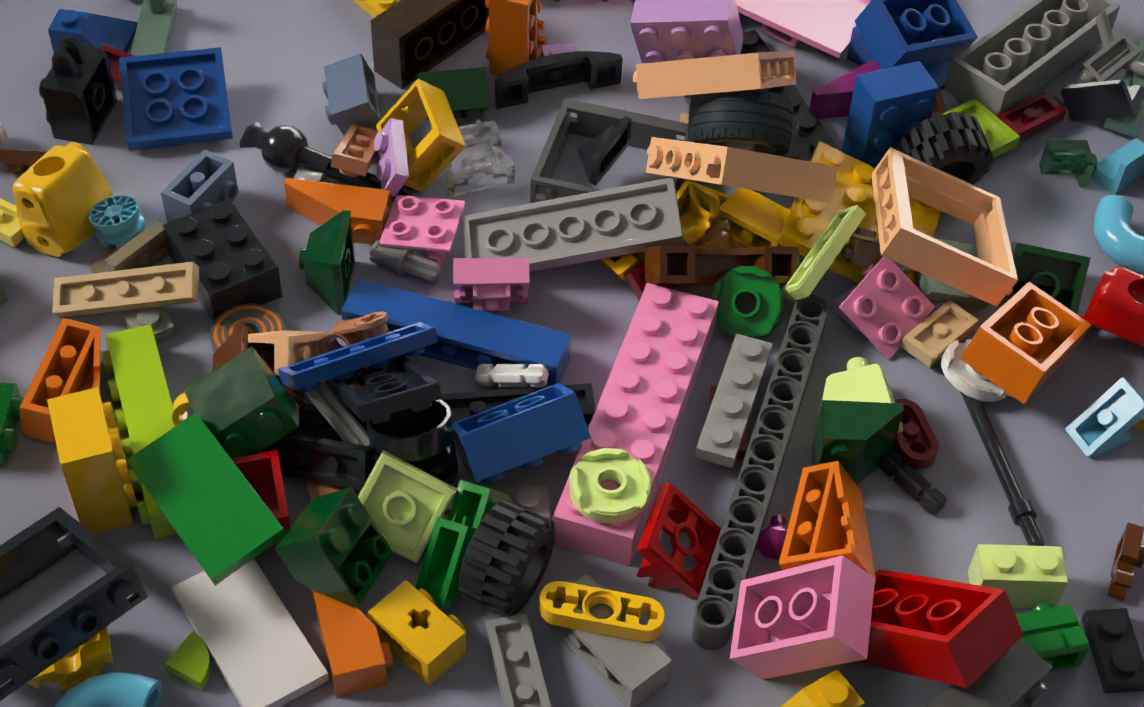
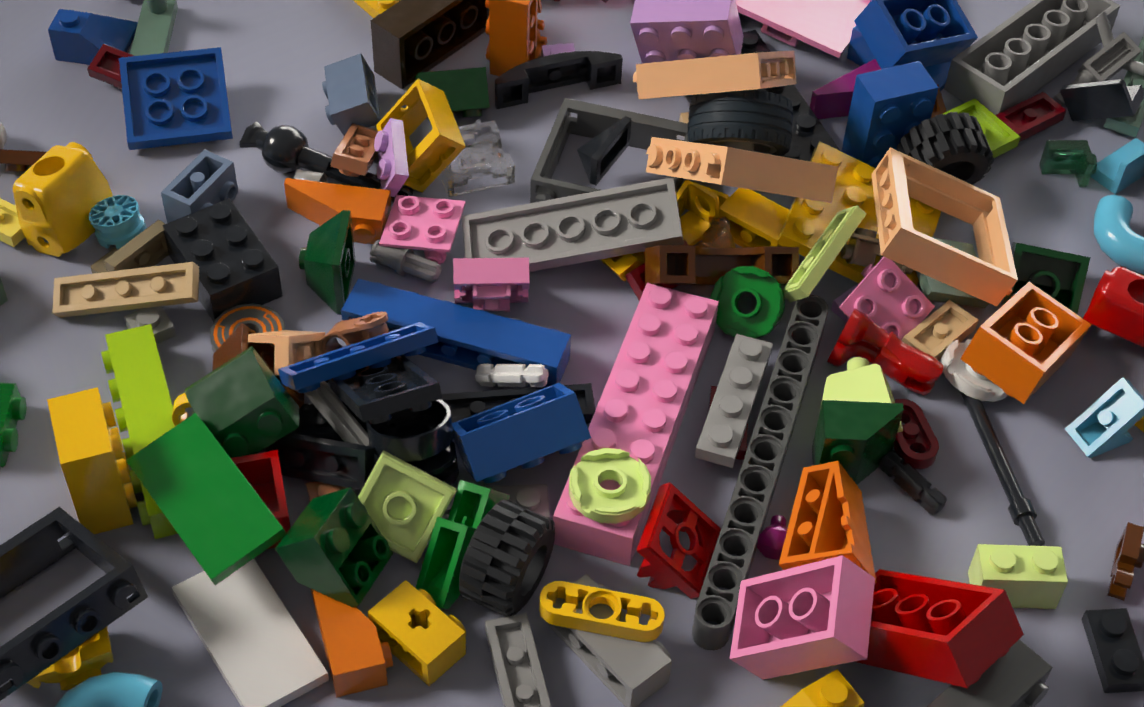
orange wedge [19,318,101,444] -> none
black hinge [39,36,117,145] -> none
lime tile [165,631,210,691] -> none
green brick [1016,603,1089,671] -> none
none -> red piece [827,309,943,395]

